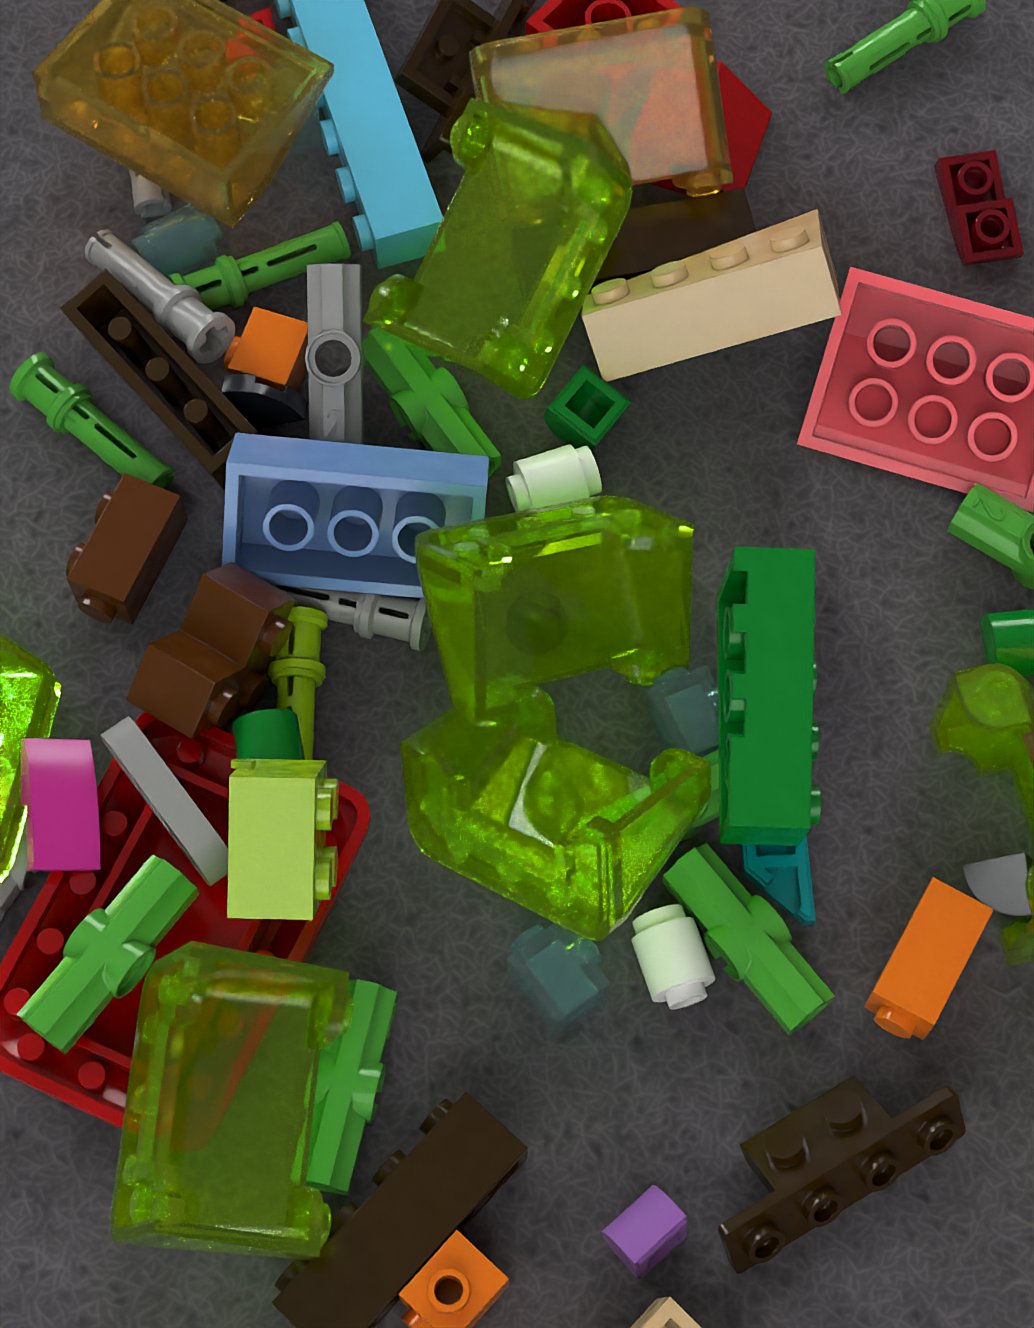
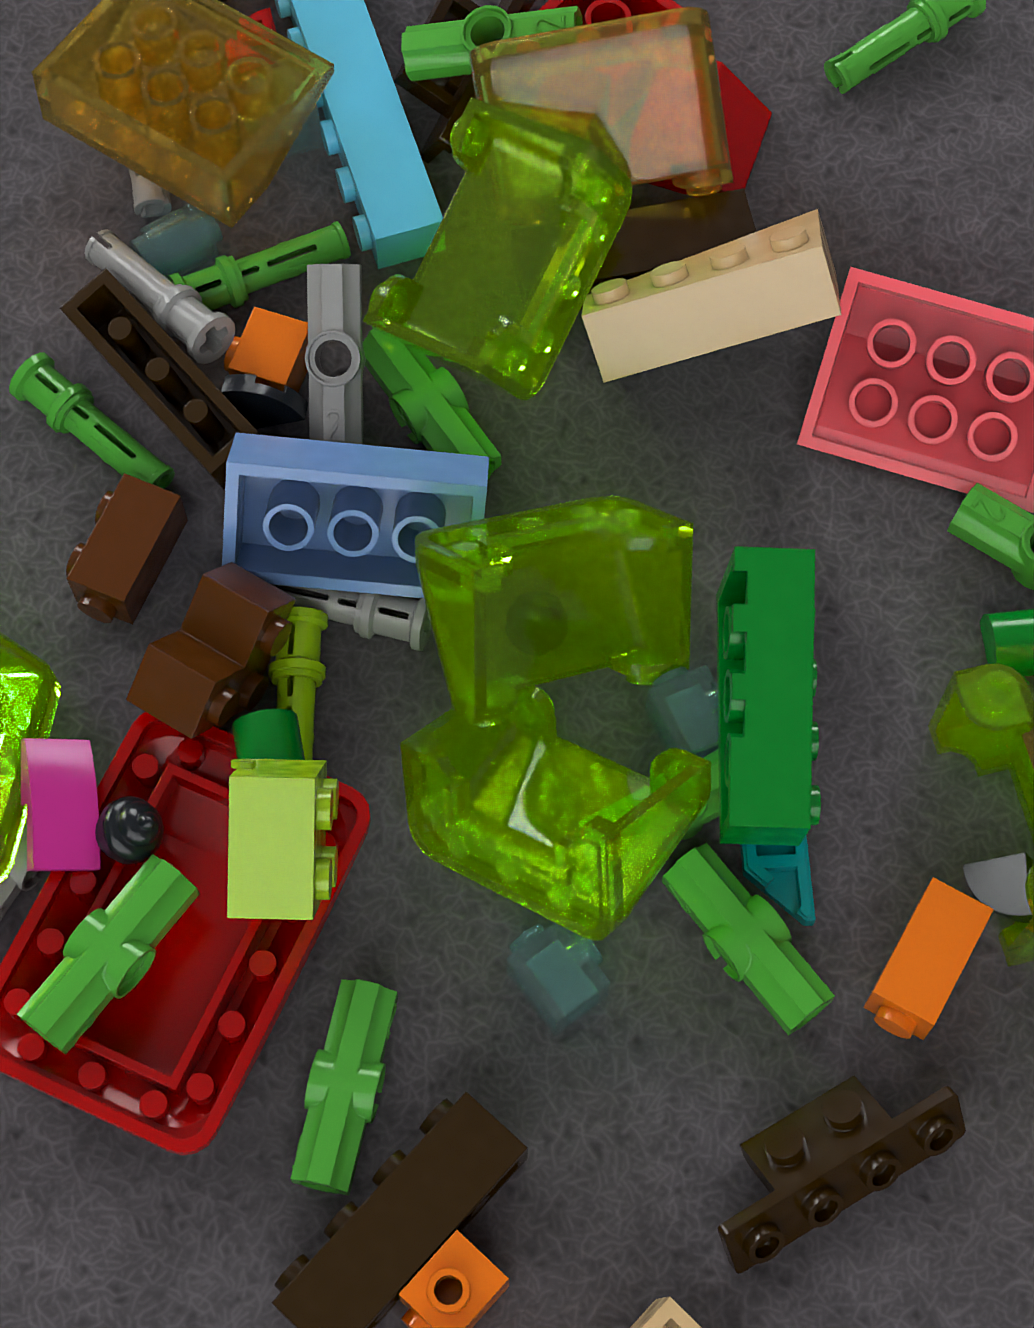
light grey beam [100,716,228,886] -> none
clear neon green windscreen [110,941,353,1260] -> none
brick [506,444,602,521] -> none
green brick [544,365,632,452] -> none
medium lavender brick [601,1185,688,1279] -> none
white brick [631,904,716,1010] -> none
dark red slope [934,150,1024,266] -> none
none -> black plate [95,796,164,865]
none -> bright green piece [401,5,586,82]

